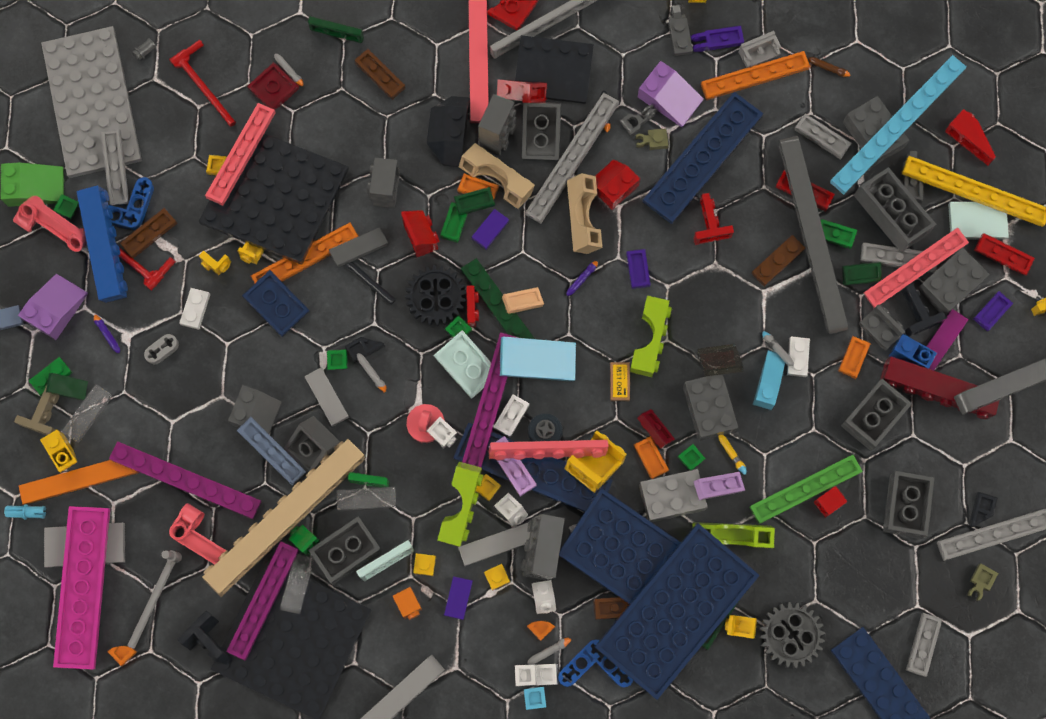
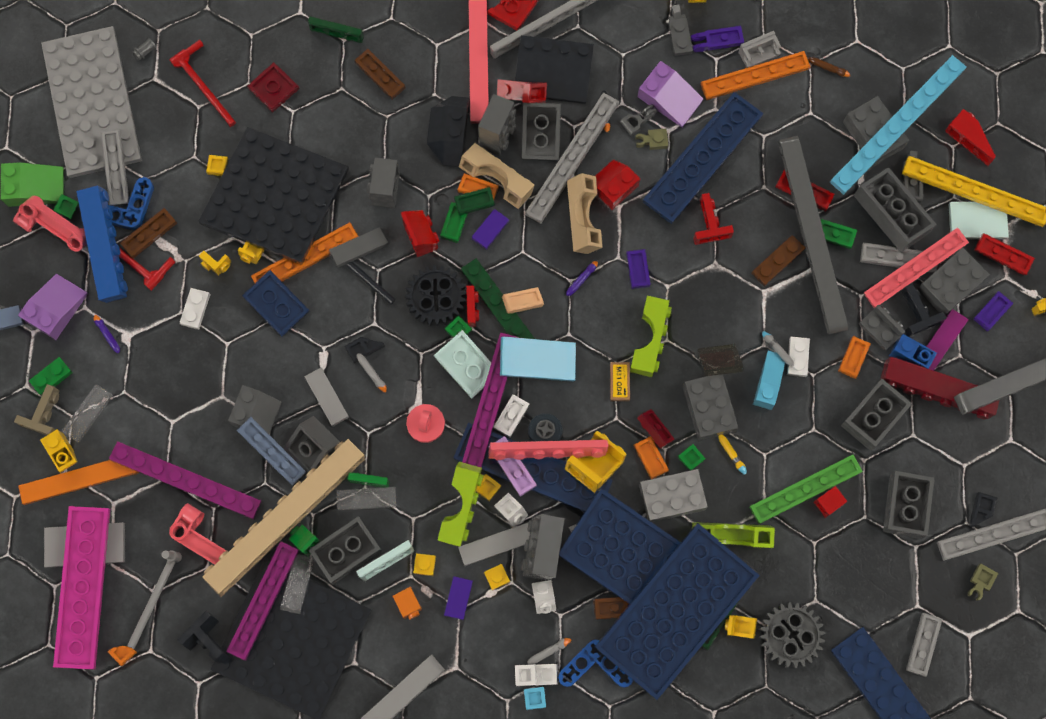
medium azure axle [4,504,46,520] -> none
dark green tile [46,373,88,401] -> none
light grey beam [144,334,179,365] -> none
coral plate [205,103,275,206] -> none
light grey piece [274,53,303,86] -> none
green plate [327,350,348,370] -> none
white bracket [427,417,457,449] -> none
orange tile [527,621,555,641] -> none
lavender plate [693,472,745,500] -> none
light grey tile [794,113,852,160] -> none
dark green tile [842,262,882,285] -> none

